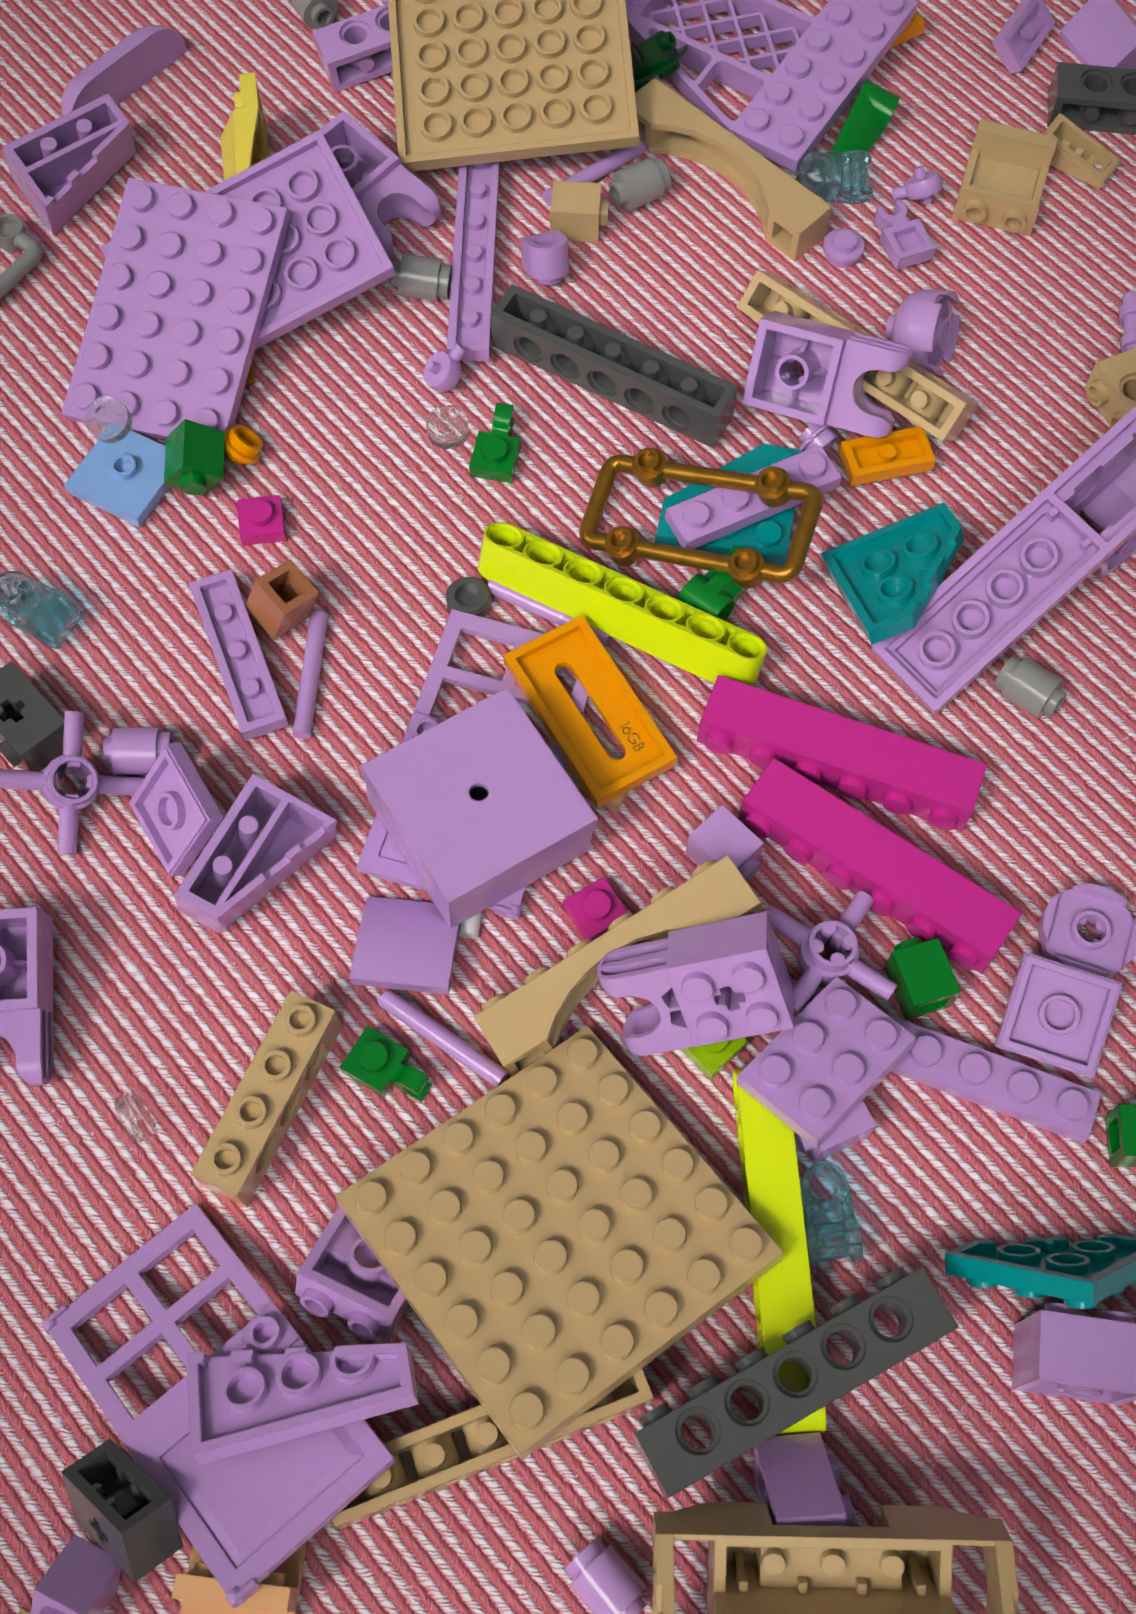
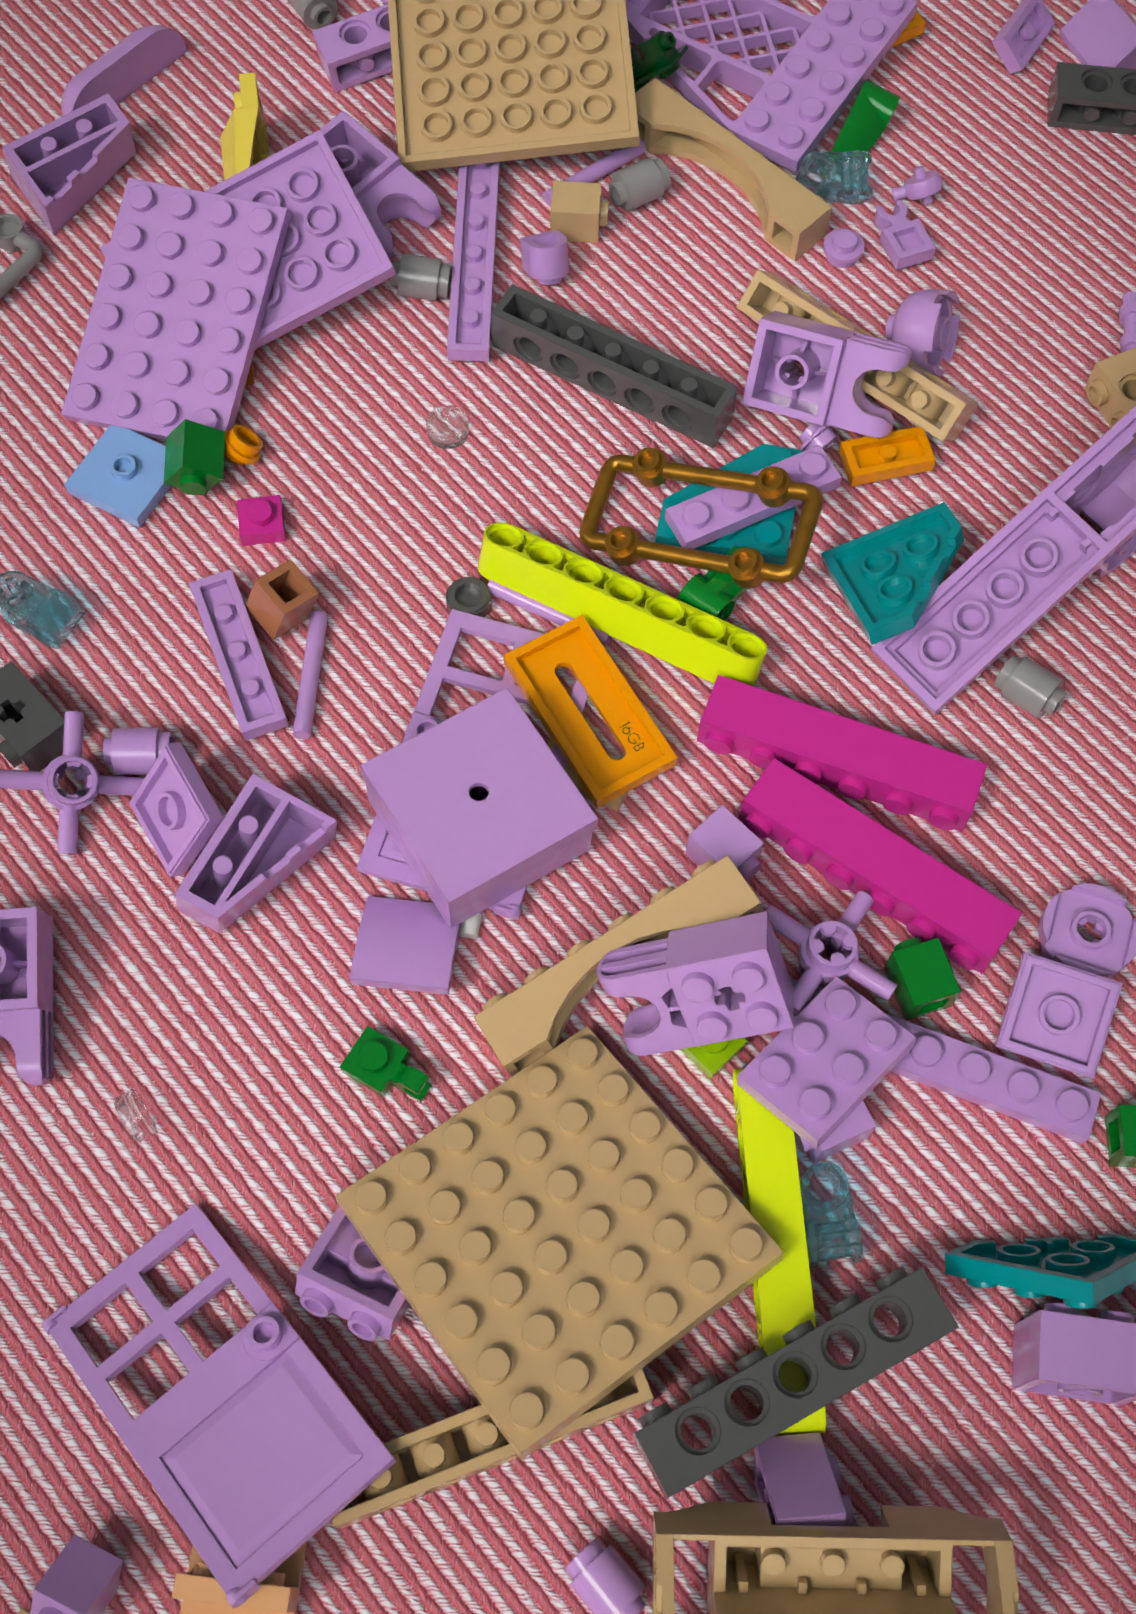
dark grey brick [61,1439,184,1582] -> none
clear tile [85,396,132,443] -> none
lavender wing [186,1343,419,1466] -> none
tan brick [191,990,342,1208] -> none
lavender bar [378,989,509,1087] -> none
lavender piece [423,342,467,392] -> none
green plate [469,403,521,484] -> none
dark pink plate [563,877,628,941] -> none
tan panel [952,119,1058,237] -> none
tan slope [1043,113,1121,189] -> none

